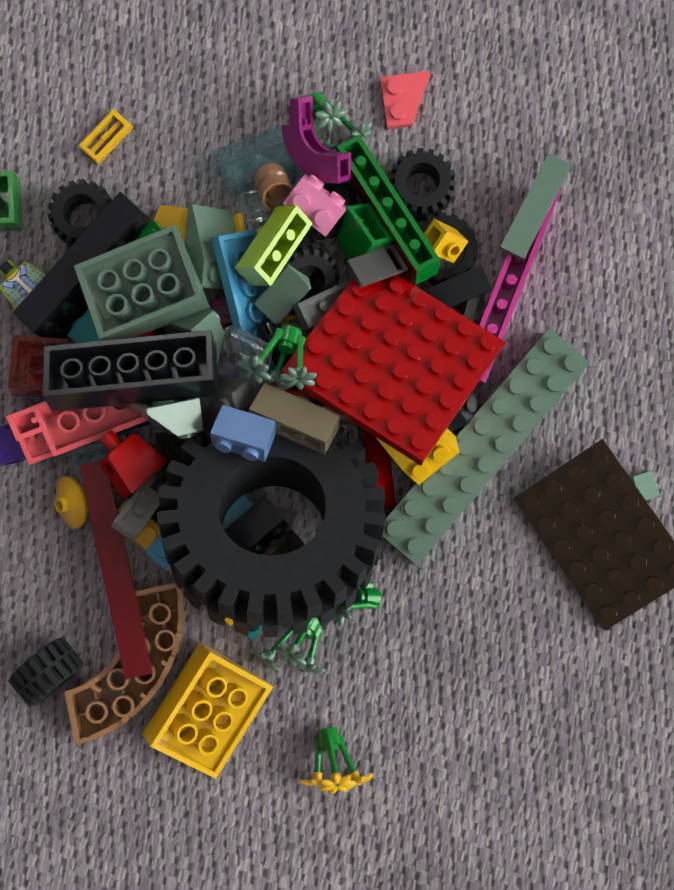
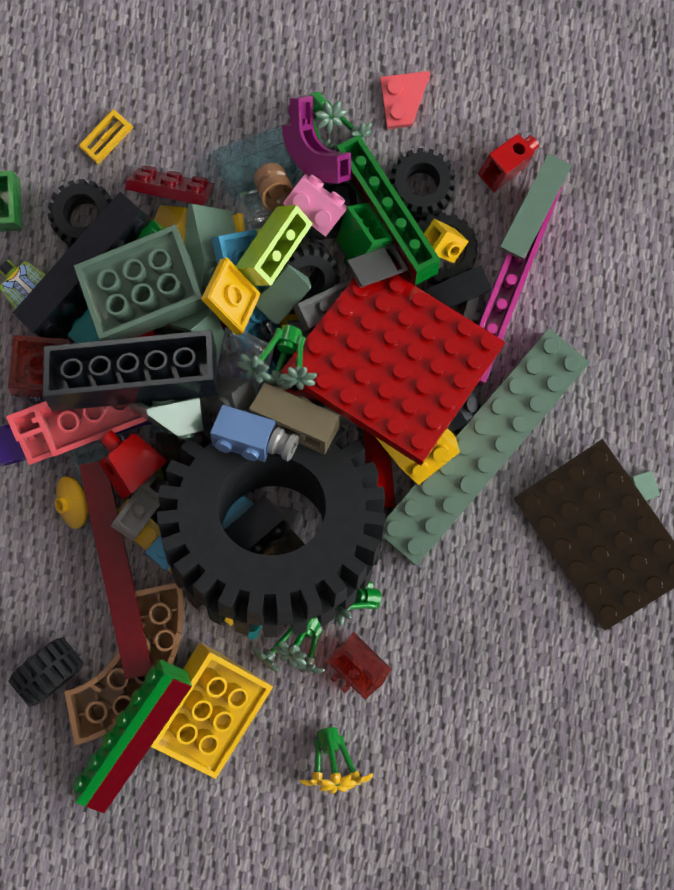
none -> brick [72,659,192,813]
none -> dark red plate [125,166,215,206]
none -> yellow tile [201,257,261,335]
none -> light grey wheel [267,427,299,461]
none -> clear red brick [326,632,392,700]
none -> red torso [478,134,539,193]

